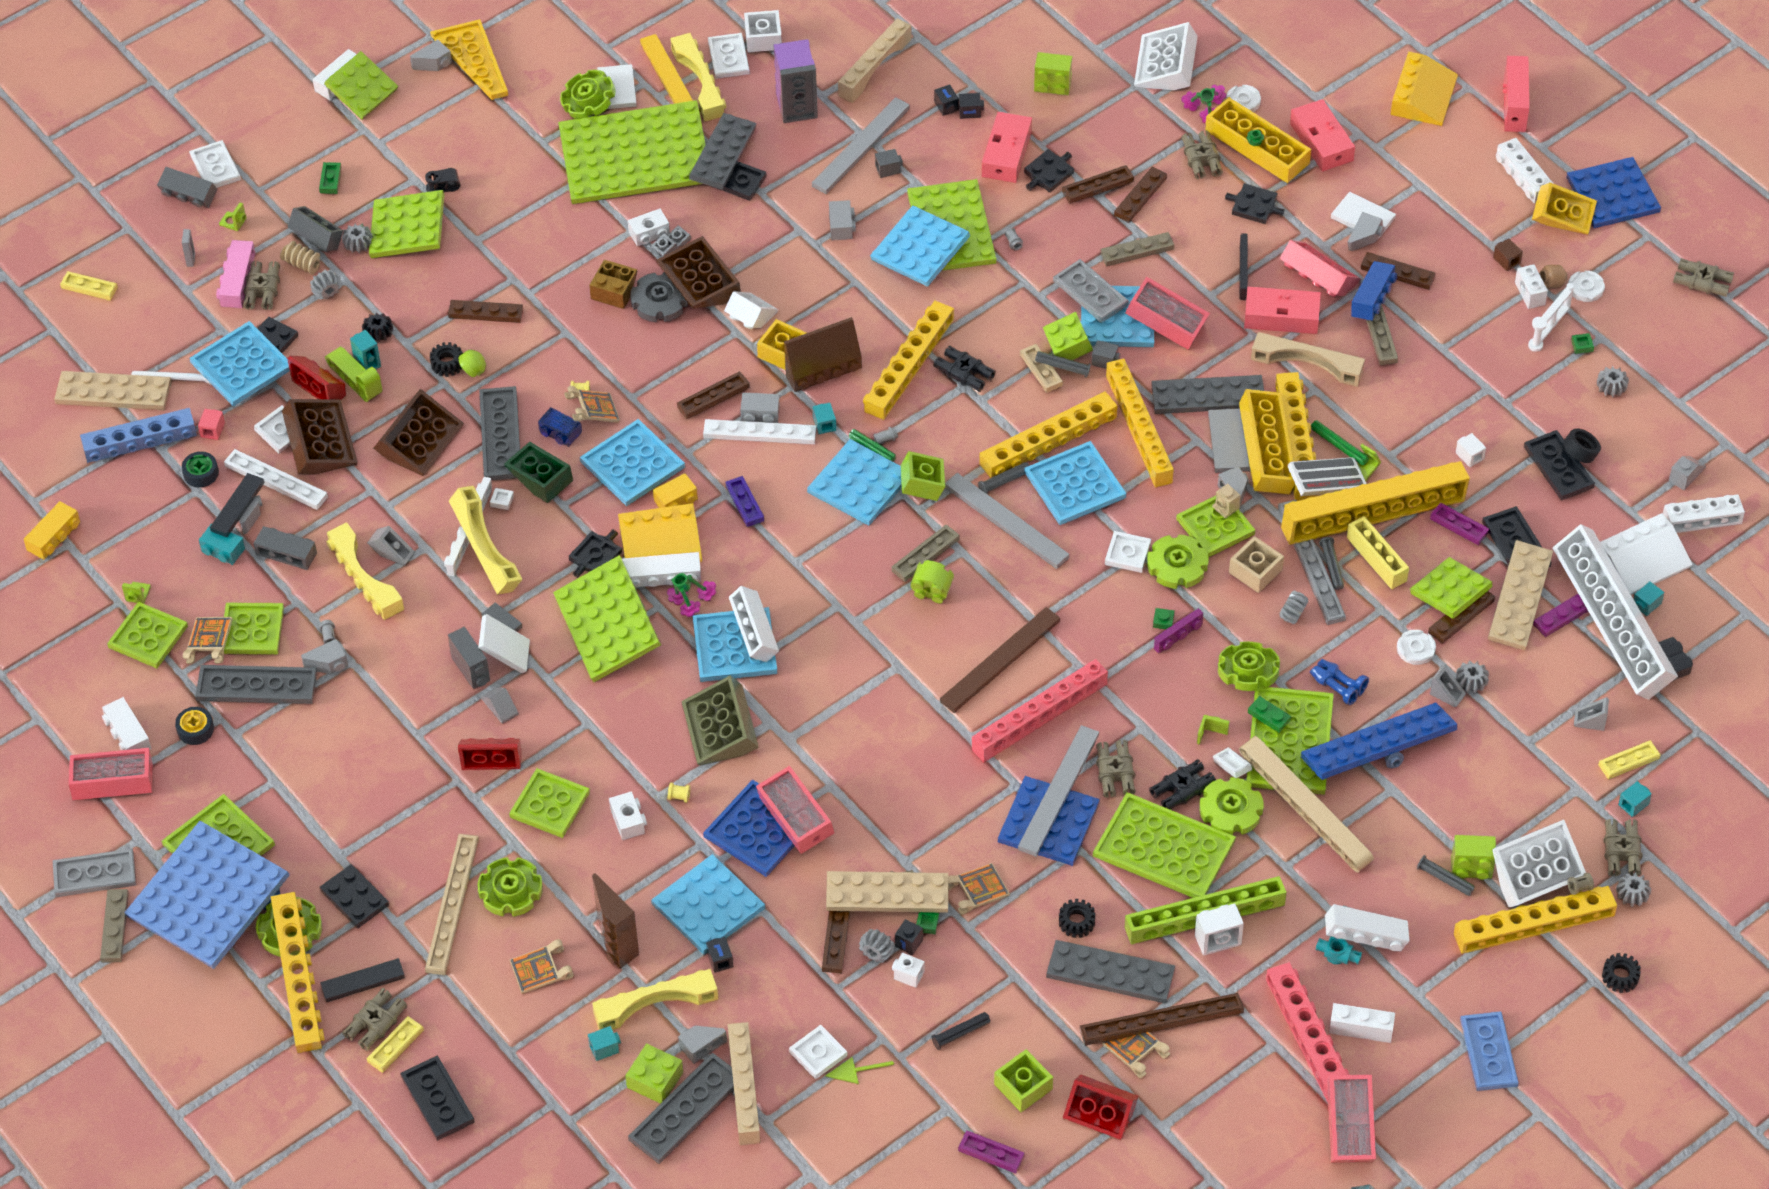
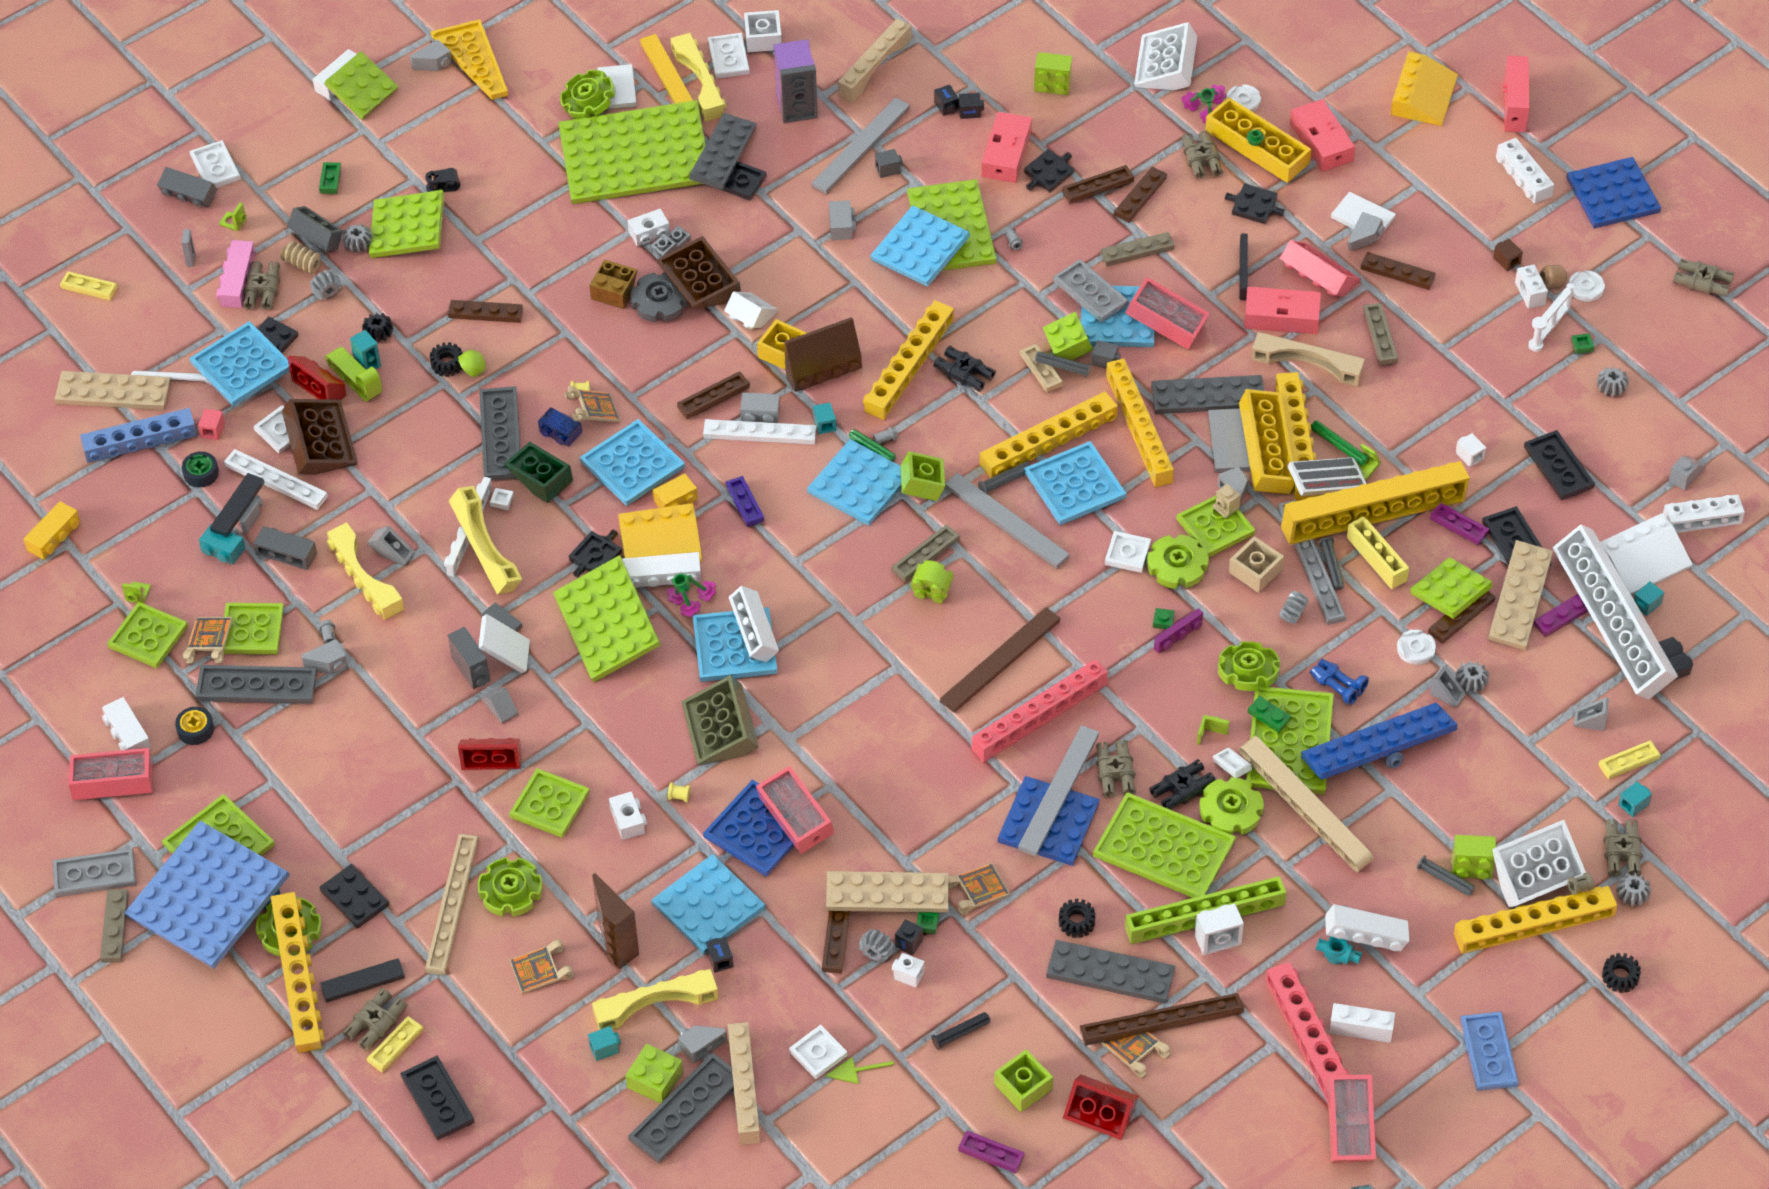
reddish brown slope [373,389,464,476] -> none
blue brick [1351,261,1397,321] -> none
yellow slope [1532,182,1597,235] -> none
black tyre [1563,428,1601,463] -> none

